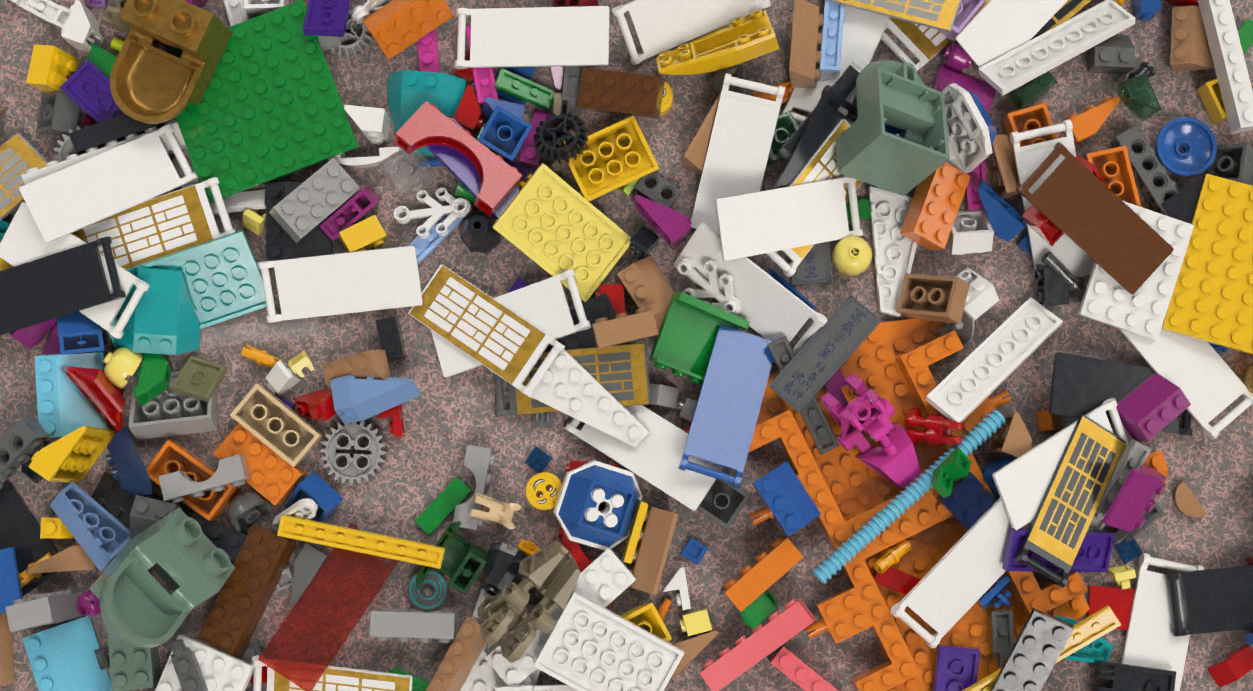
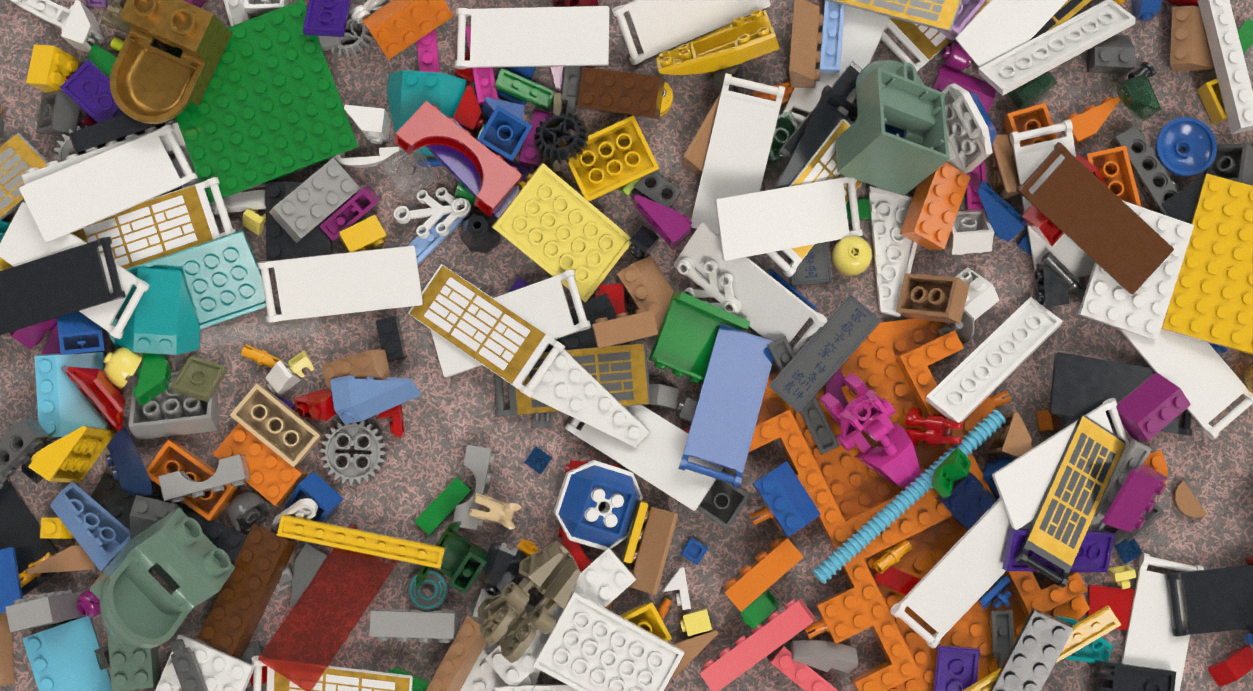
yellow head [526,472,562,510] -> none
none -> light grey slope [791,640,859,674]

